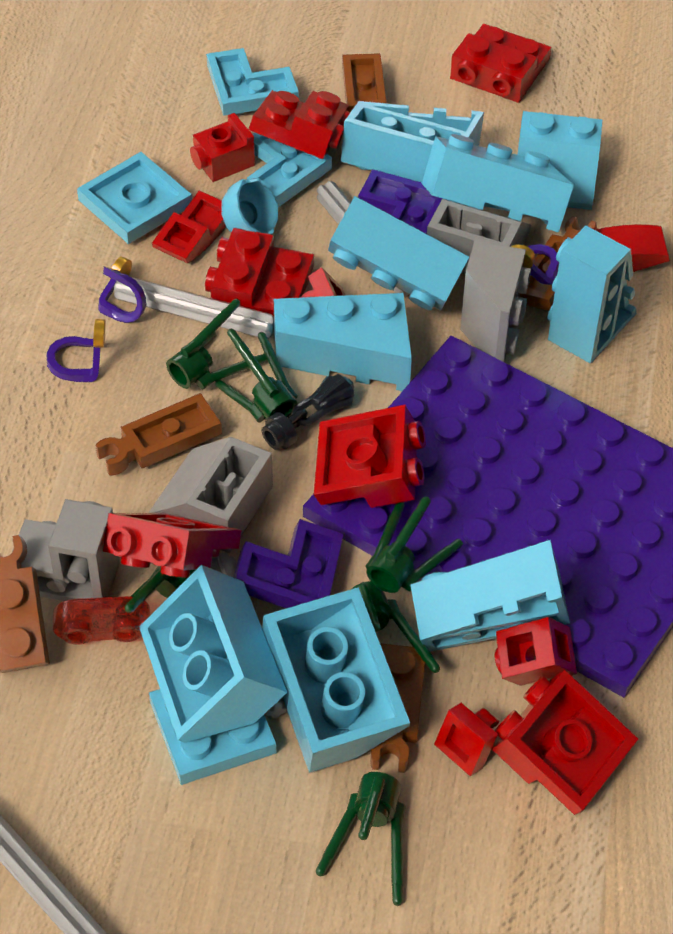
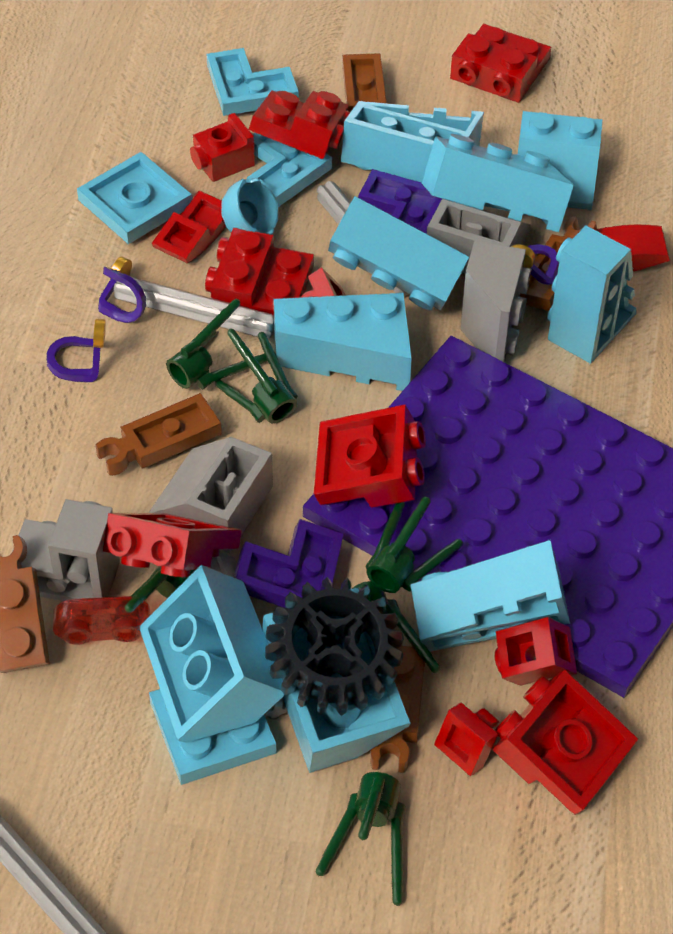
black piece [261,374,354,450] -> none
none -> black gear [265,577,404,716]

